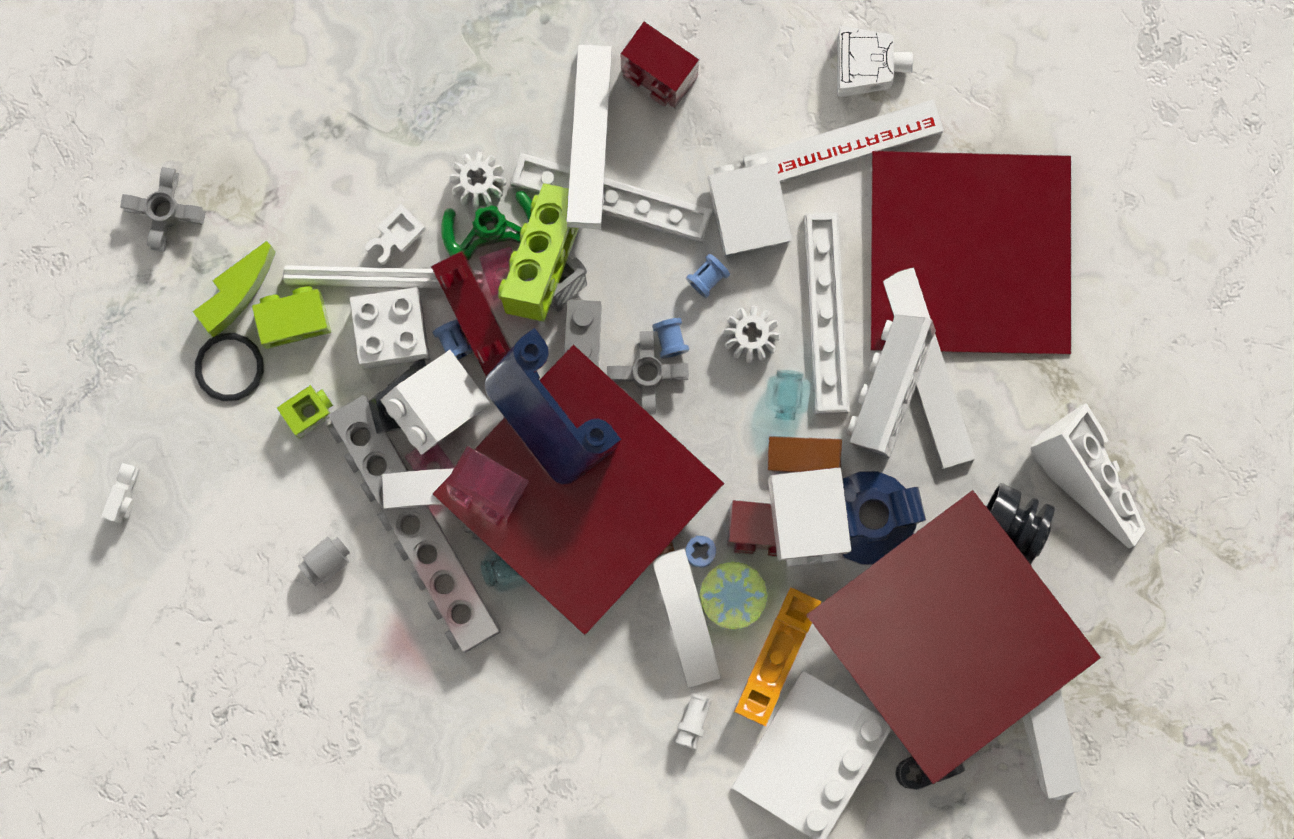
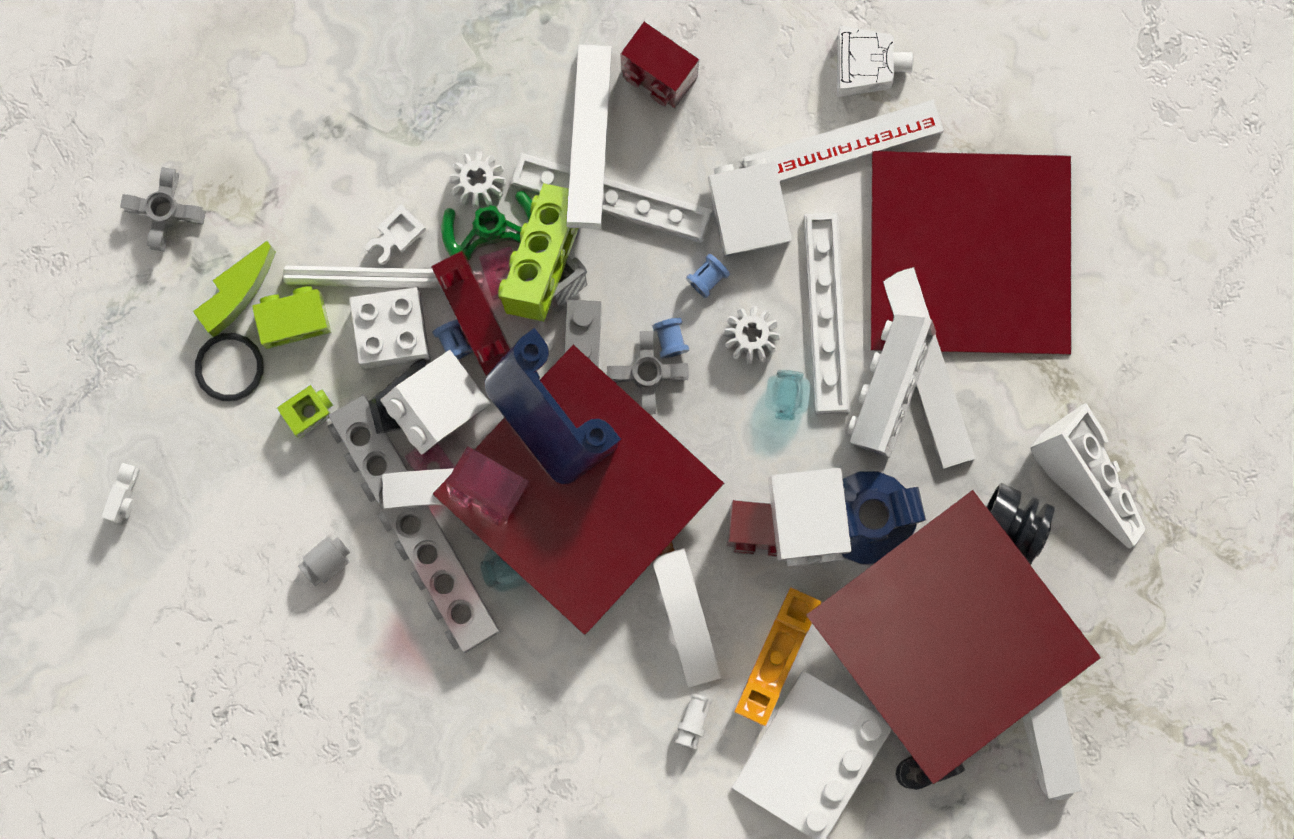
medium blue bush [685,536,716,568] -> none
clear neon green tile [699,561,768,630] -> none
dark orange slope [768,436,842,472] -> none

